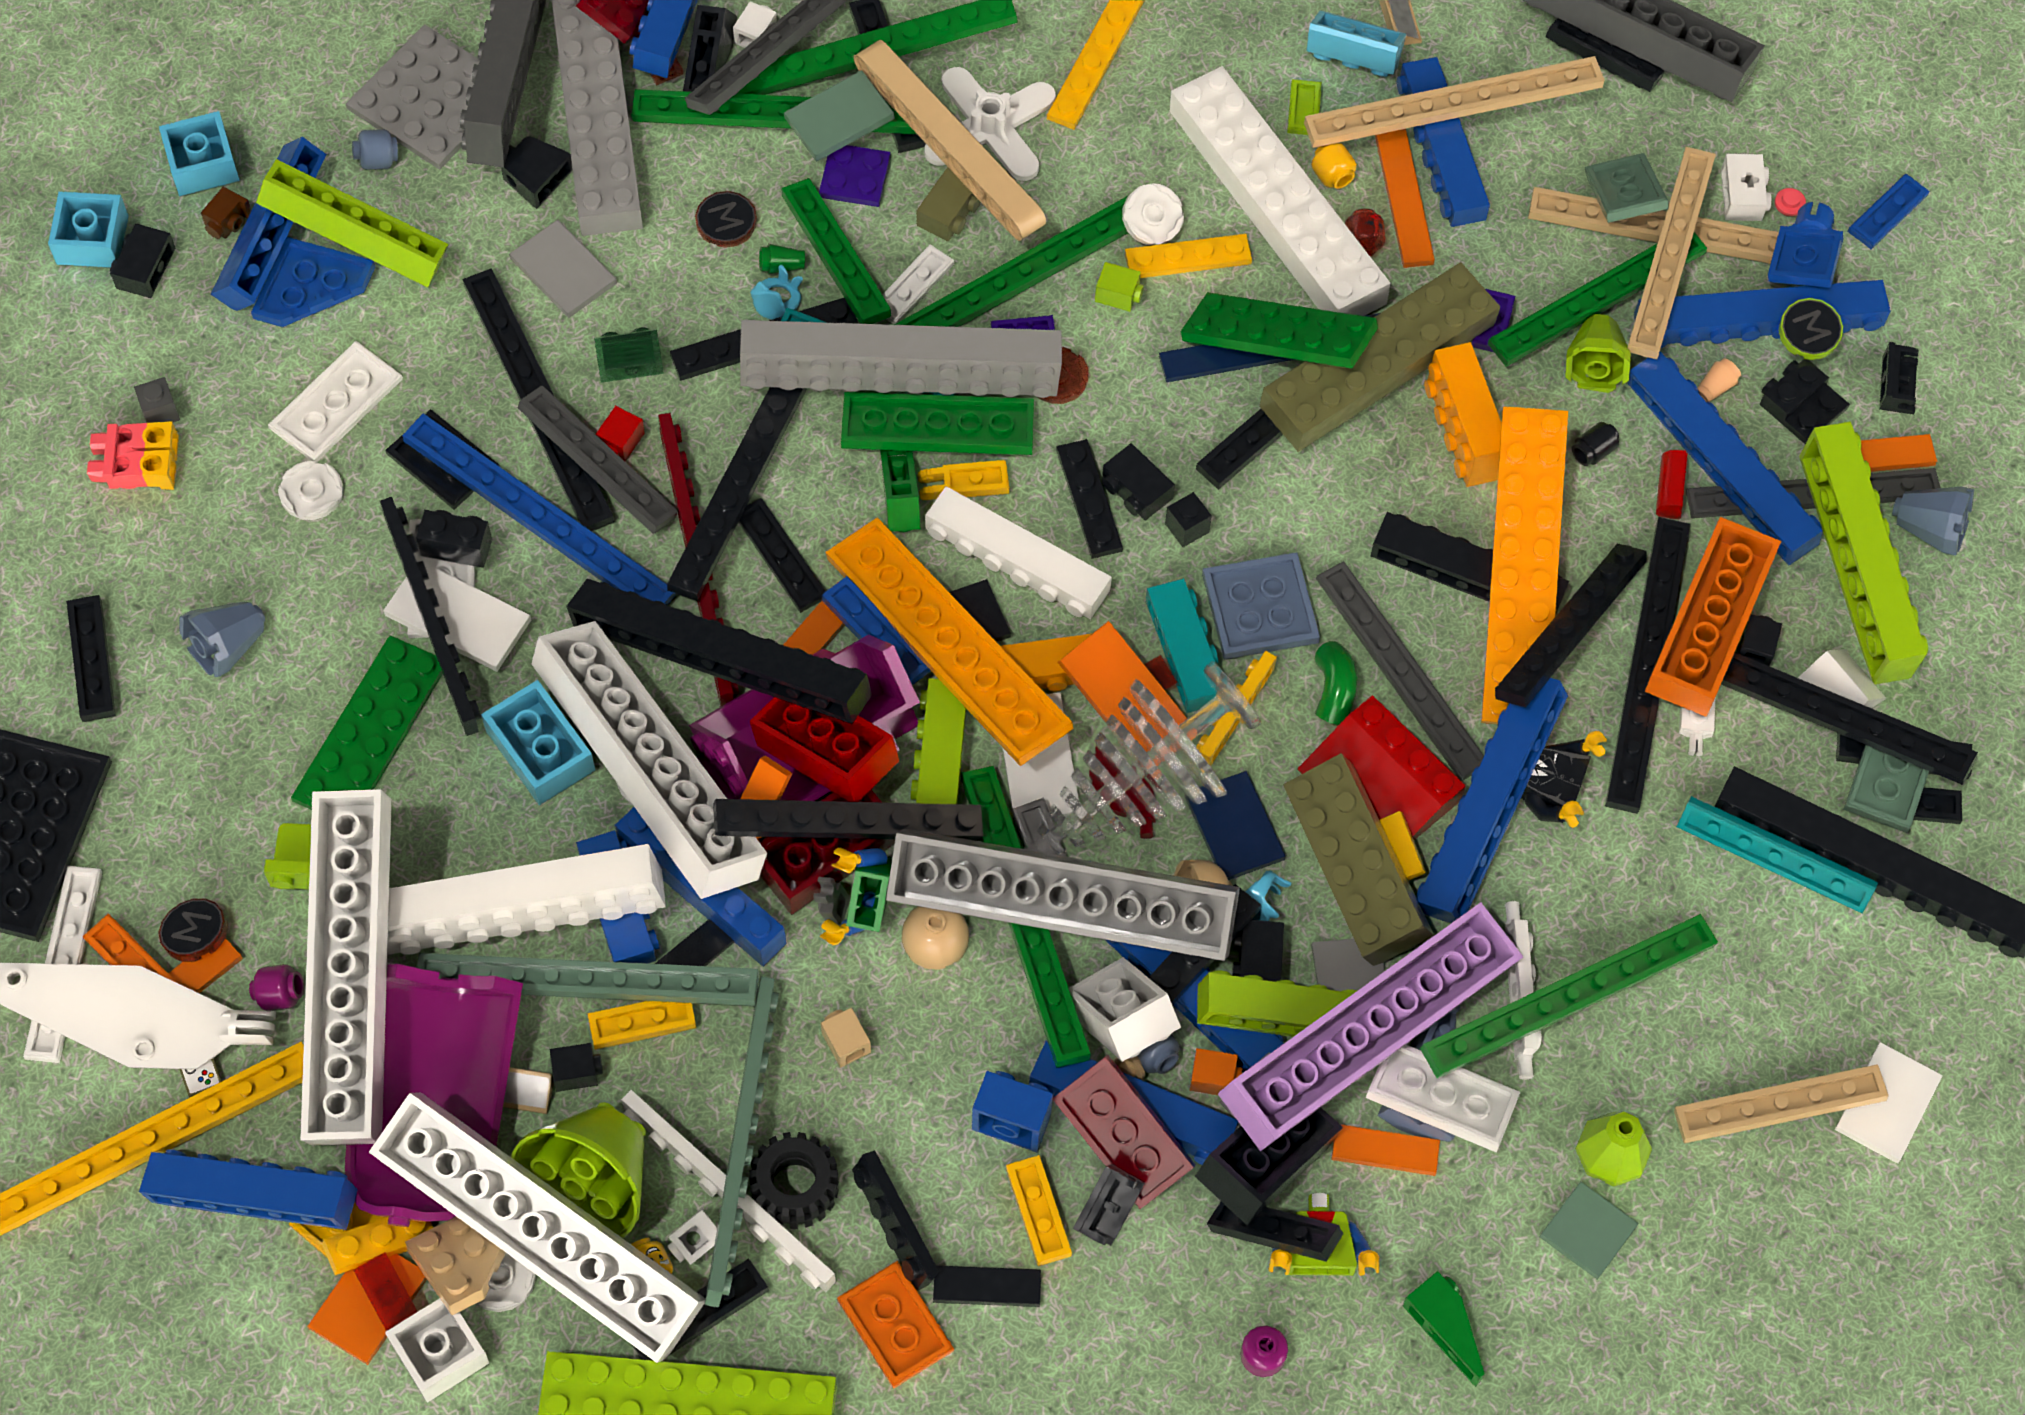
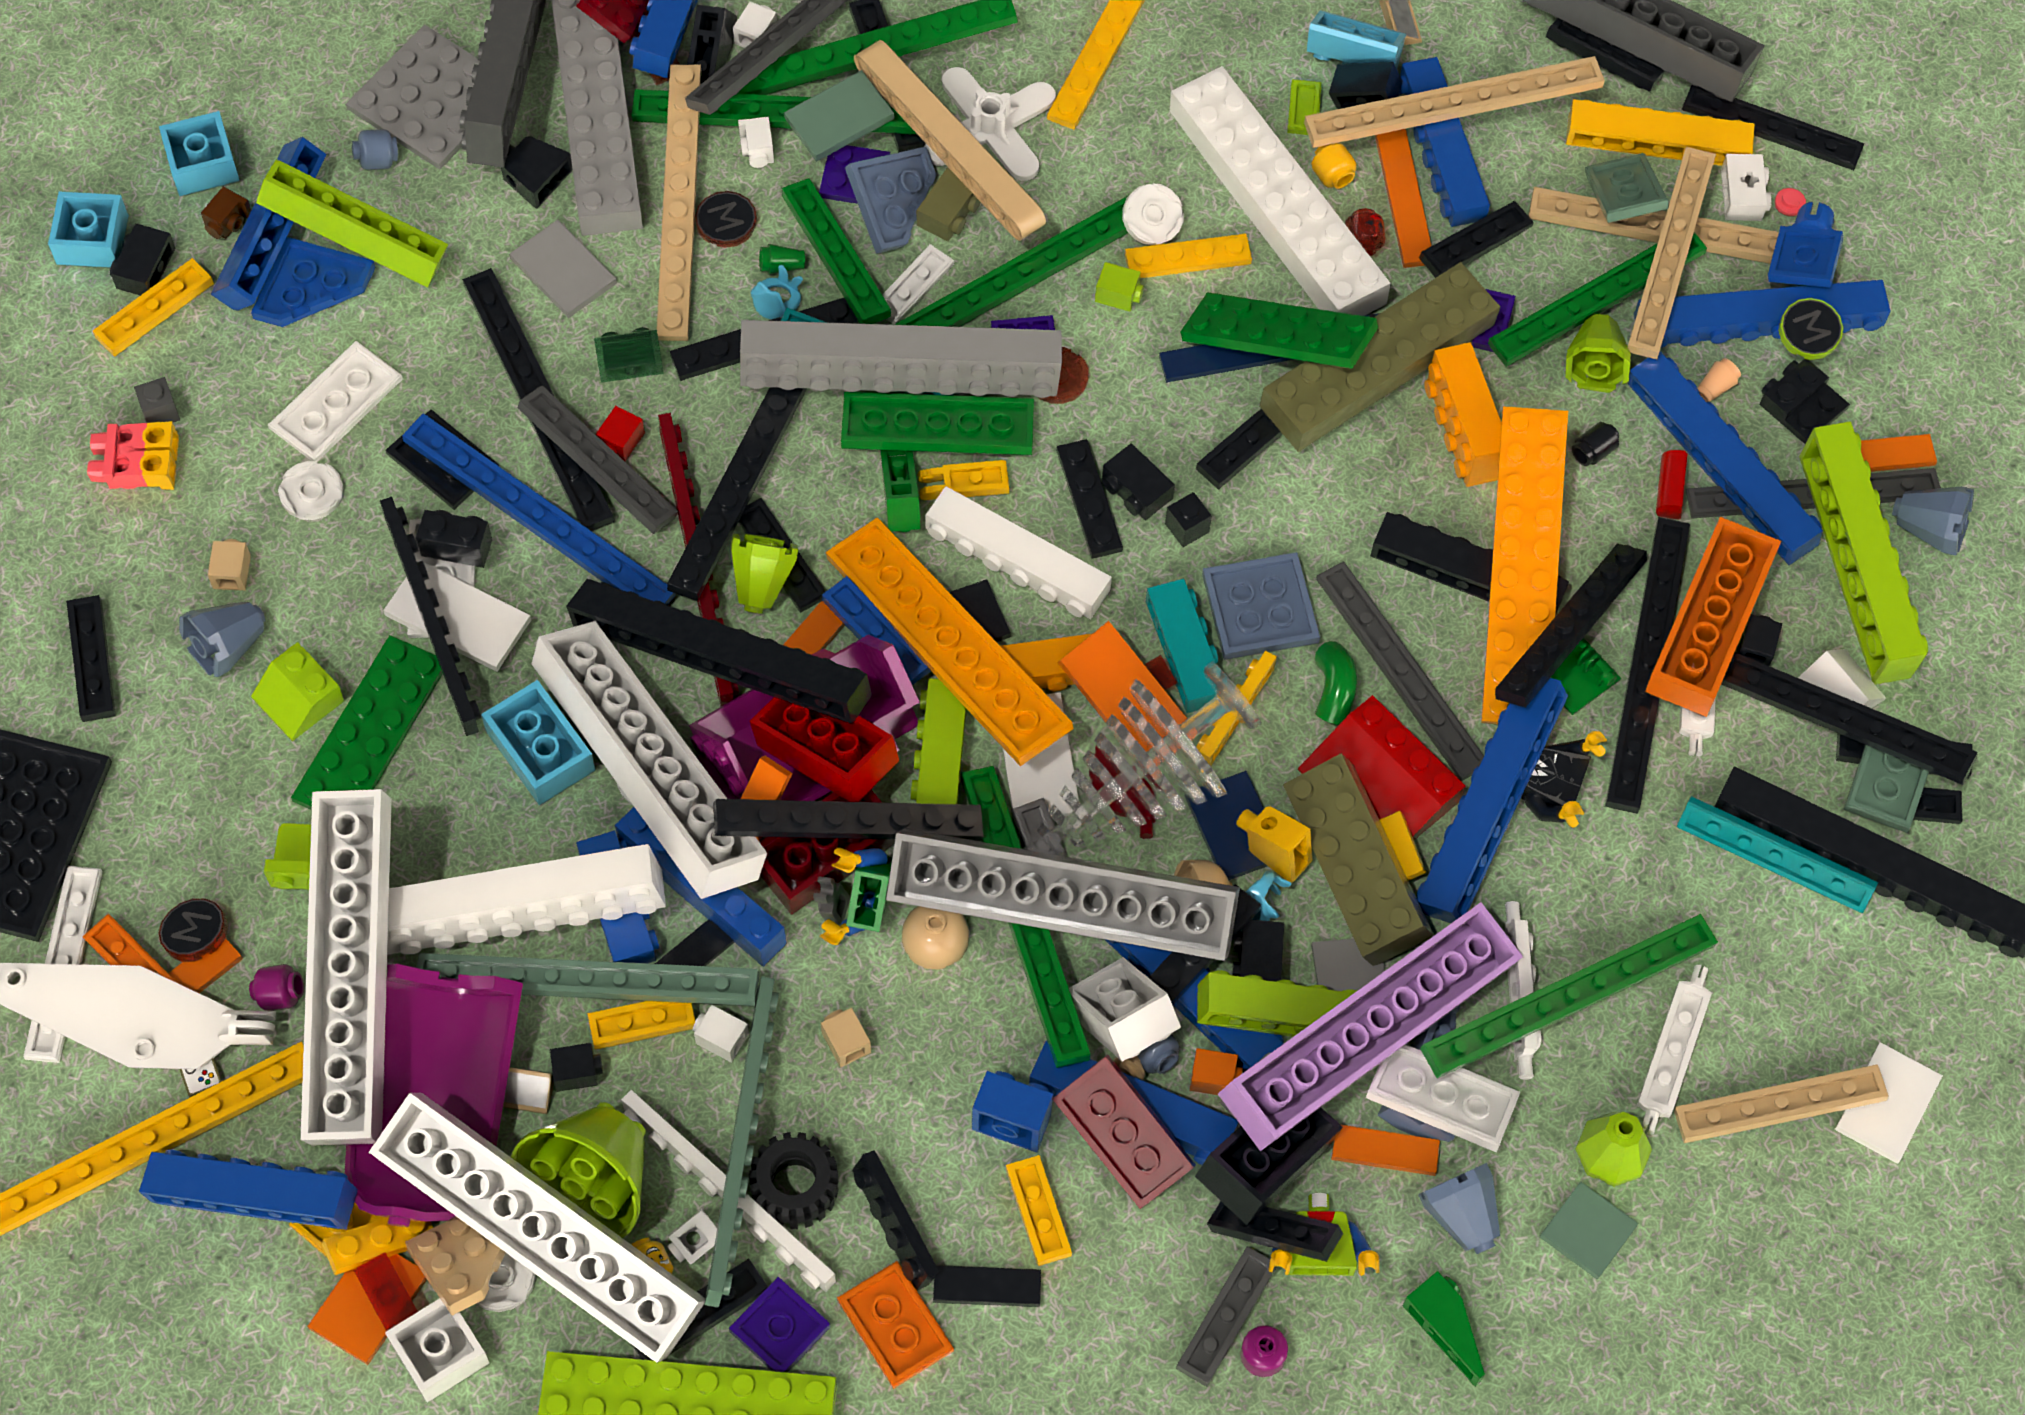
black hinge [1073,1164,1145,1246] -> none
blue tile [1847,174,1930,250] -> none
black hinge [1879,342,1919,415] -> none
none -> yellow plate [93,258,214,357]
none -> tan brick [208,539,251,591]
none -> lime slope [251,642,344,742]
none -> tan plate [656,65,702,341]
none -> white brick [693,1005,749,1063]
none -> dark purple plate [729,1277,831,1373]
none -> lime cone [731,534,798,613]
none -> white brick [738,117,774,168]
none -> sand blue plate [845,147,936,254]
none -> dark grey plate [1176,1246,1277,1387]
none -> yellow torso [1236,806,1313,884]
none -> black brick [1329,62,1403,109]
none -> sand blue cone [1418,1163,1500,1254]
none -> black tile [1419,201,1534,278]
none -> green hinge [1551,638,1621,715]
none -> yellow brick [1566,99,1755,166]
none -> white plate [1636,965,1712,1135]
none -> black tile [1682,85,1865,171]

